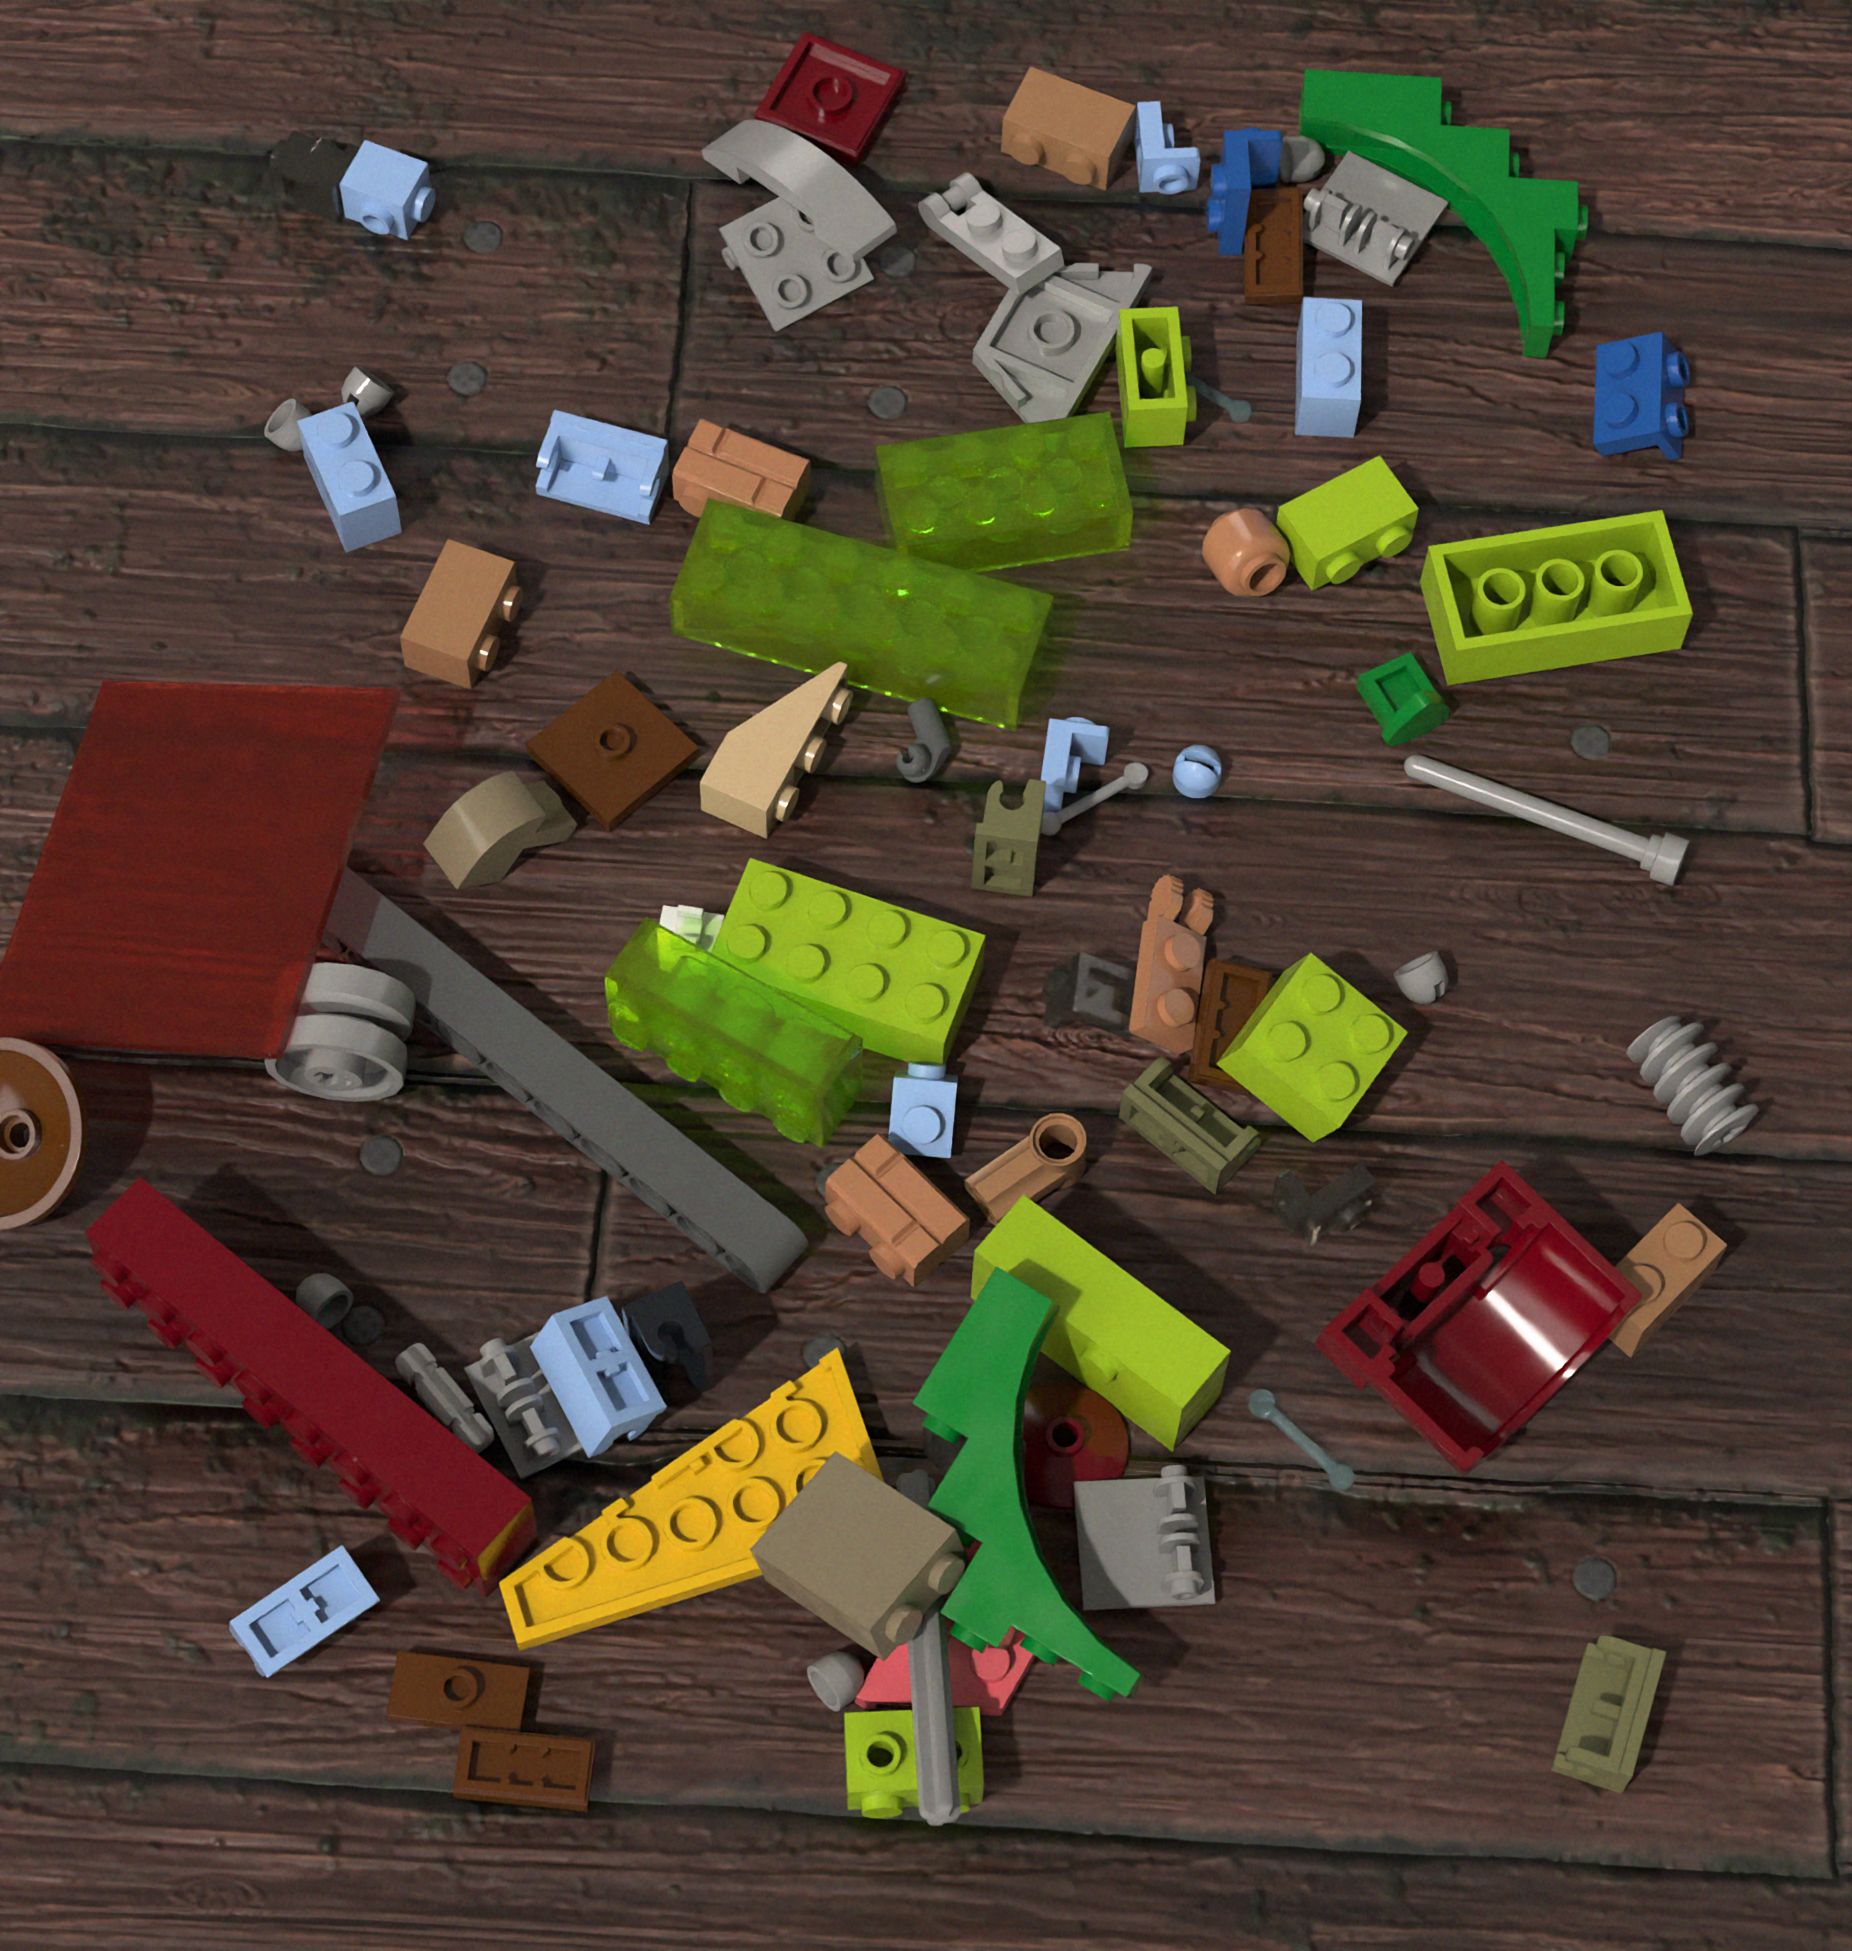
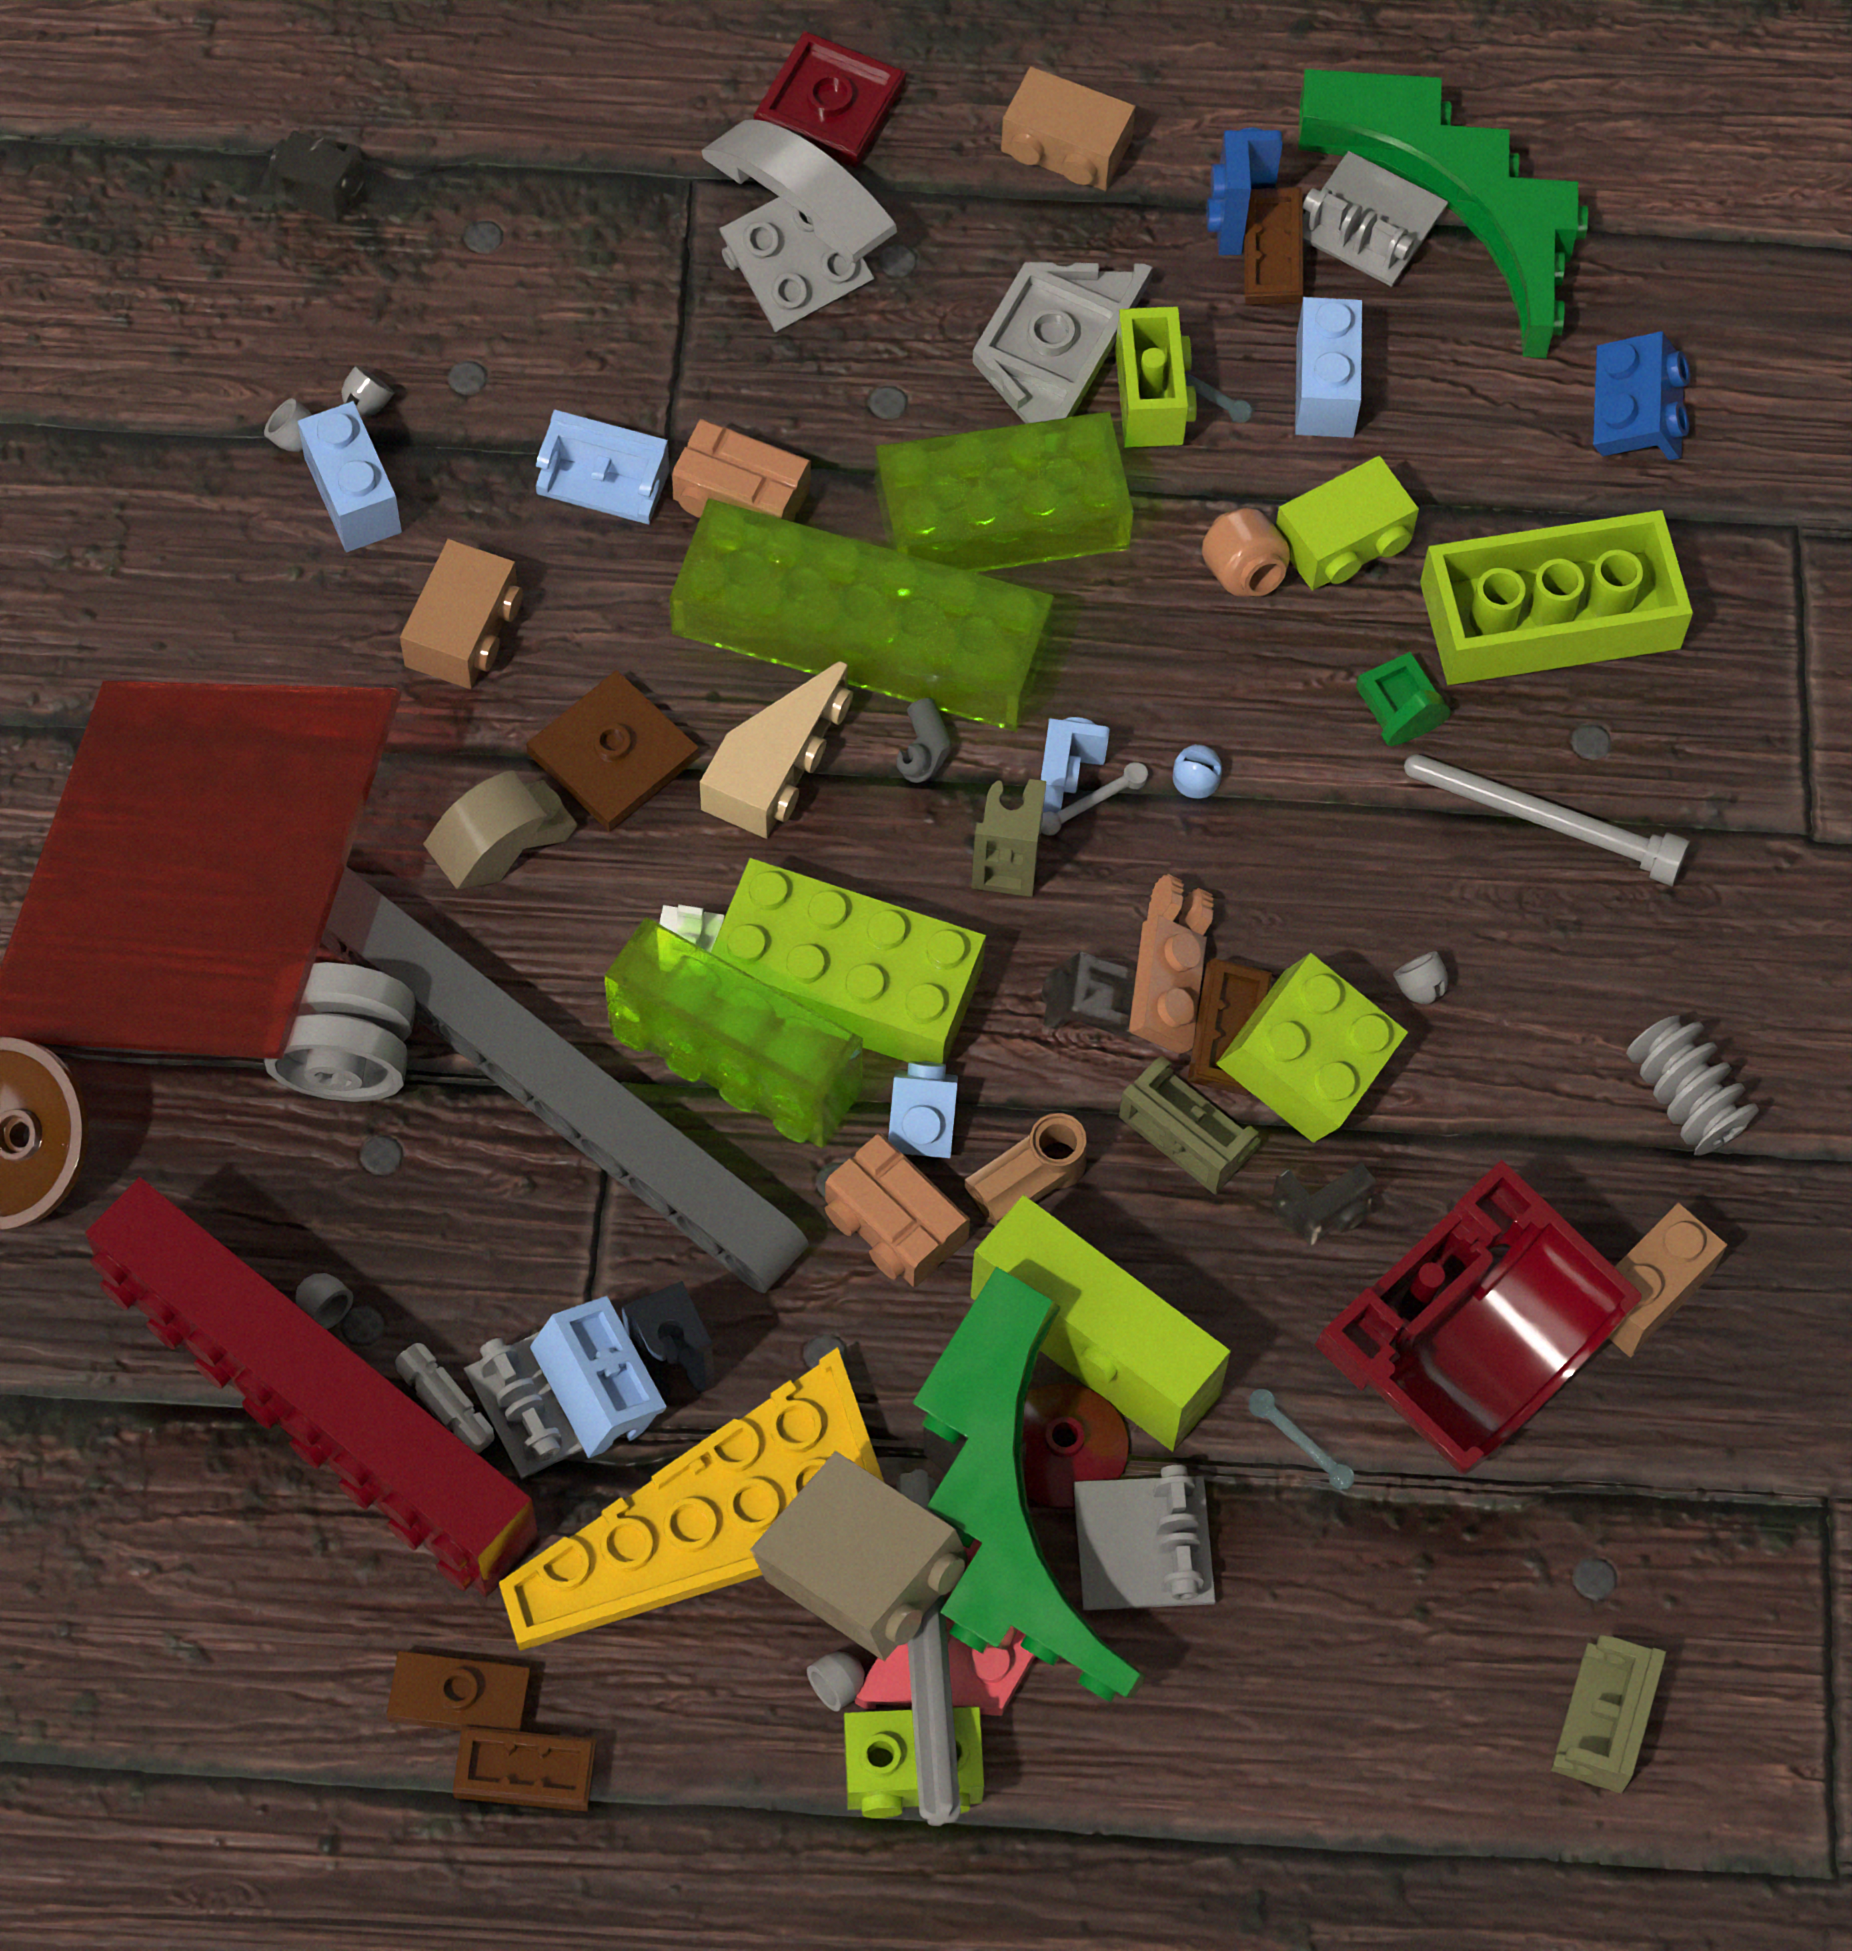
light blue hinge [229,1545,380,1679] -> none
light blue brick [340,140,436,240] -> none
light grey plate [918,172,1065,296] -> none
light blue bracket [1134,101,1200,194] -> none
light grey hinge [1279,136,1325,183] -> none

